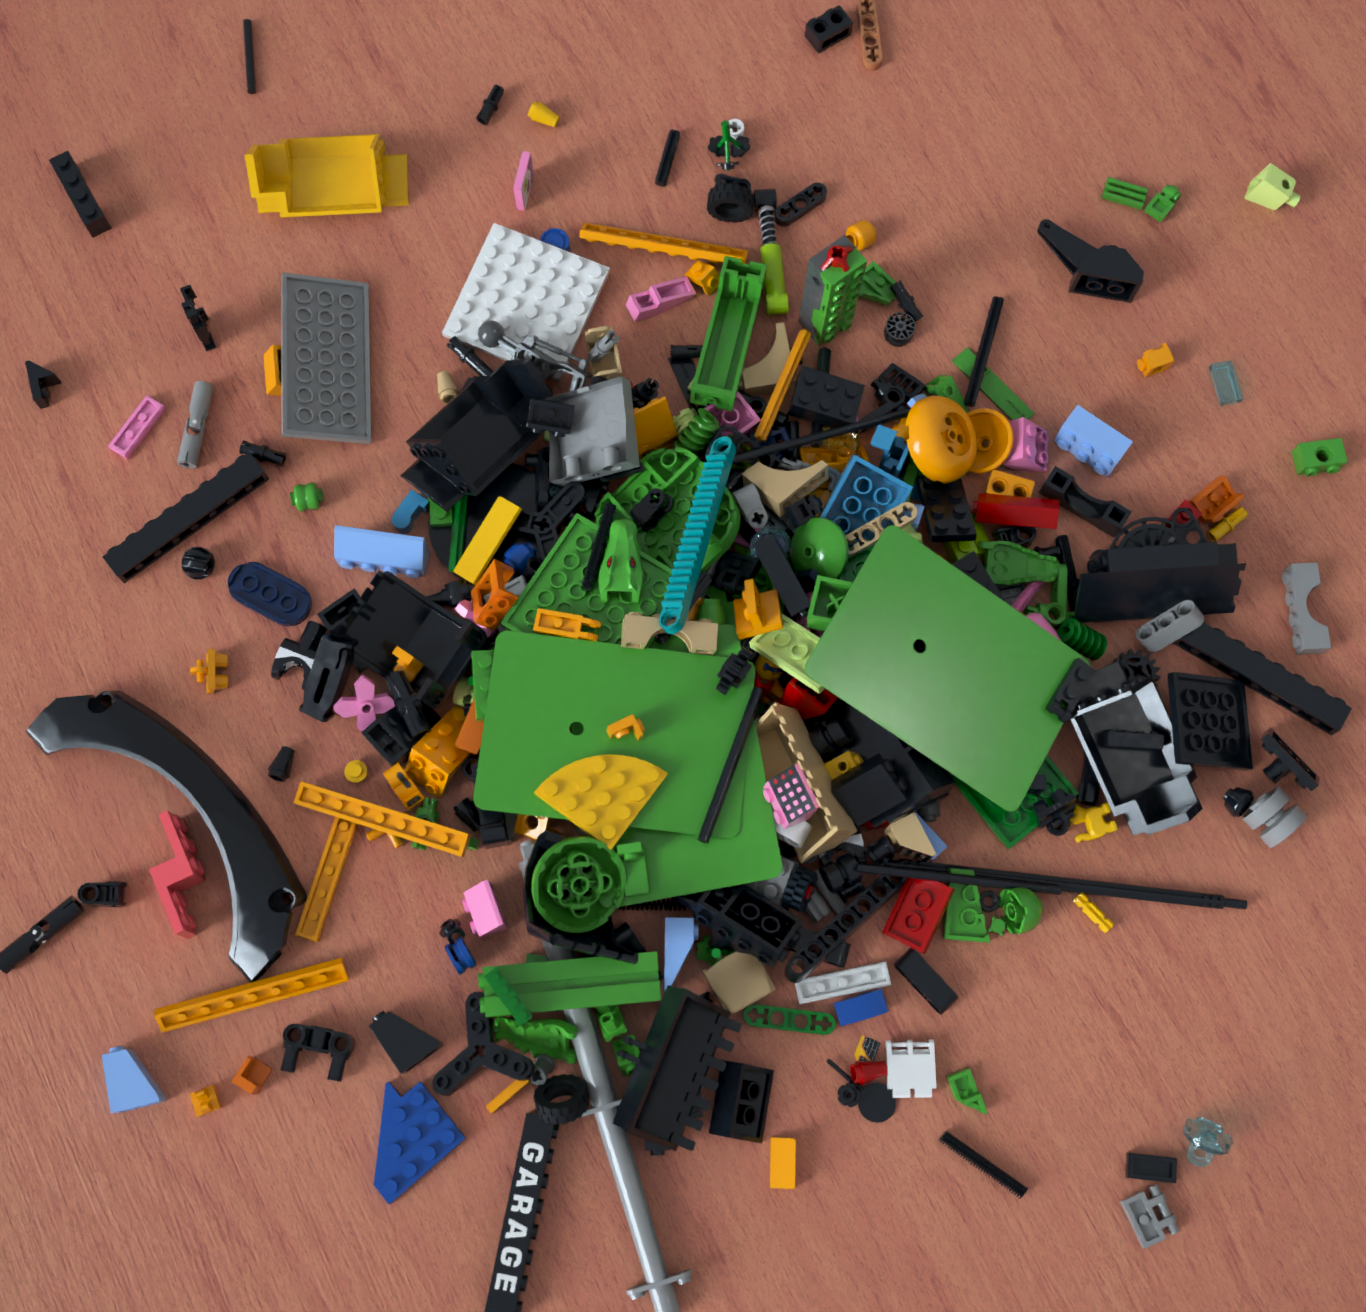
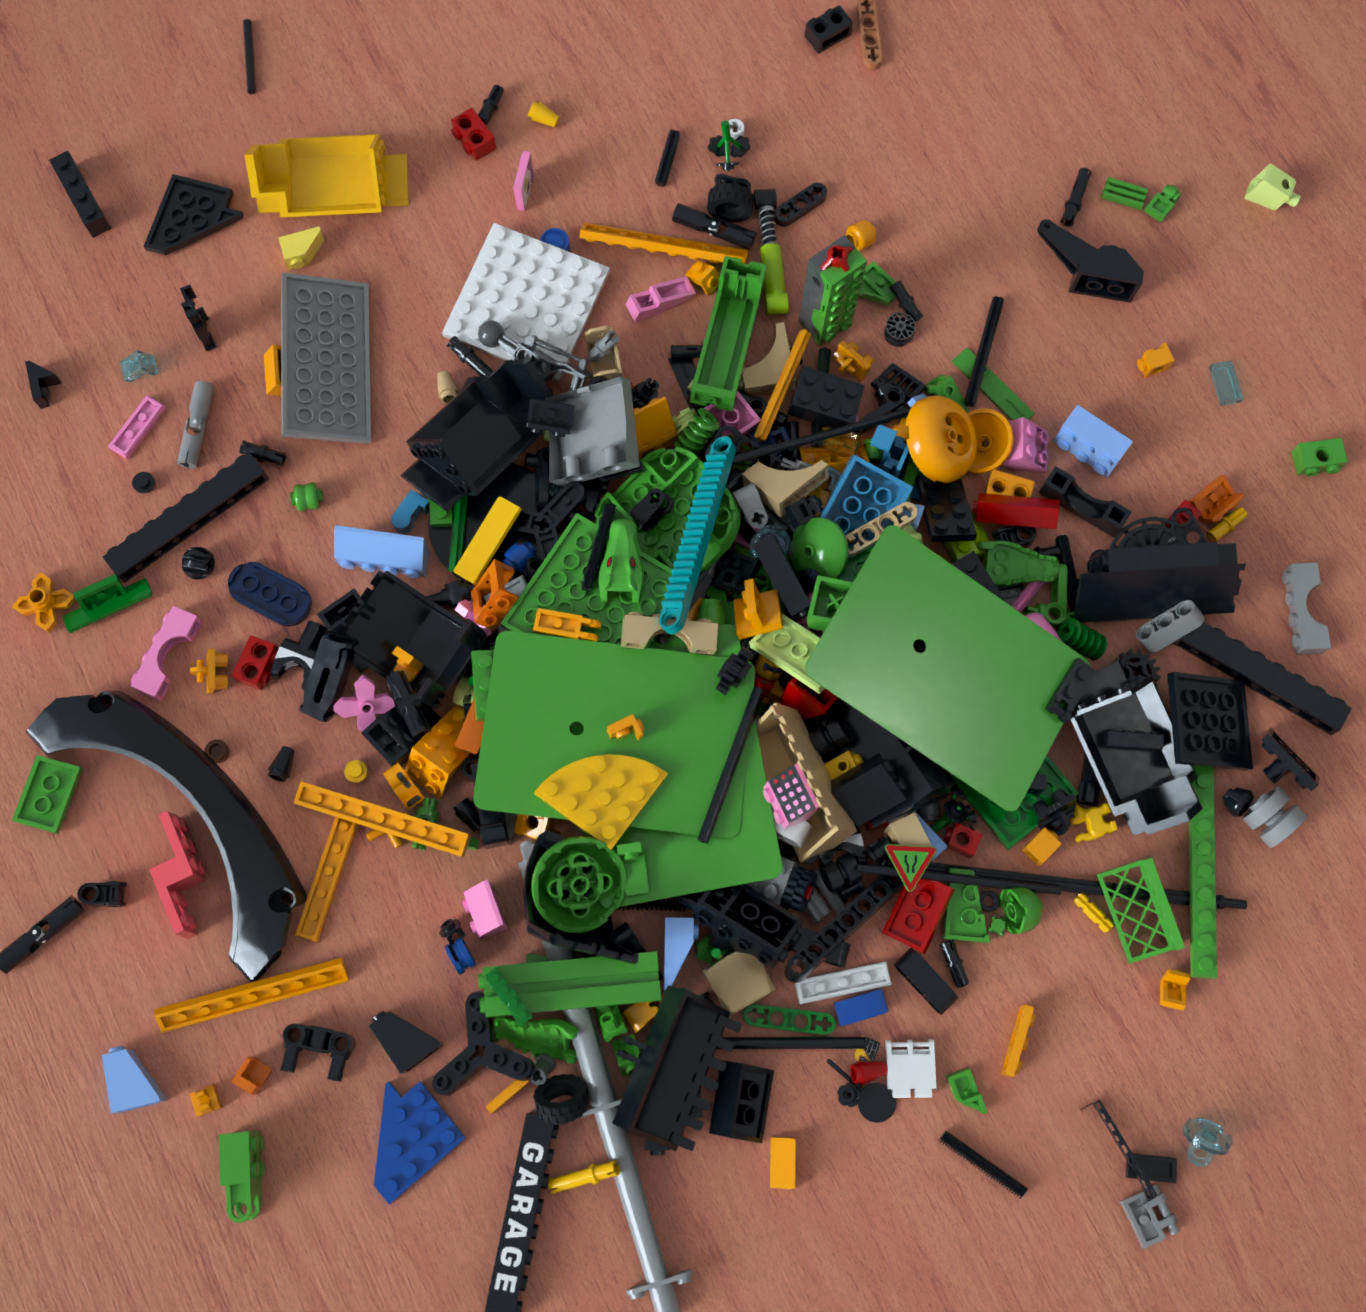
none -> light orange plant [12,572,76,633]
none -> bright green plate [12,755,83,834]
none -> green bracket [63,574,153,633]
none -> clear light blue bracket [120,350,158,382]
none -> bright pink arch [131,606,203,702]
none -> black plate [132,472,155,494]
none -> black wing [144,174,244,255]
none -> reddish brown tile [204,740,229,763]
none -> bright green brick [219,1131,265,1223]
none -> red brick [231,635,279,691]
none -> light yellow slope [278,227,325,270]
none -> red brick [451,107,497,161]
none -> yellow pin [548,1160,620,1194]
none -> light orange piece [622,993,664,1033]
none -> black piece [672,203,756,250]
none -> black piece [717,1037,866,1049]
none -> light orange hips [833,341,874,381]
none -> bright green piece [863,439,883,462]
none -> piece [885,844,937,892]
none -> black plant [930,786,978,833]
none -> black axle [939,940,969,988]
none -> red brick [943,823,983,859]
none -> light orange plate [1000,1004,1036,1077]
none -> light orange brick [1021,827,1061,866]
none -> black pin [1060,168,1092,227]
none -> black piece [1080,1100,1157,1210]
none -> bright green fence [1097,855,1185,964]
none -> light orange bracket [1160,969,1190,1010]
none -> bright green plate [1189,765,1217,979]

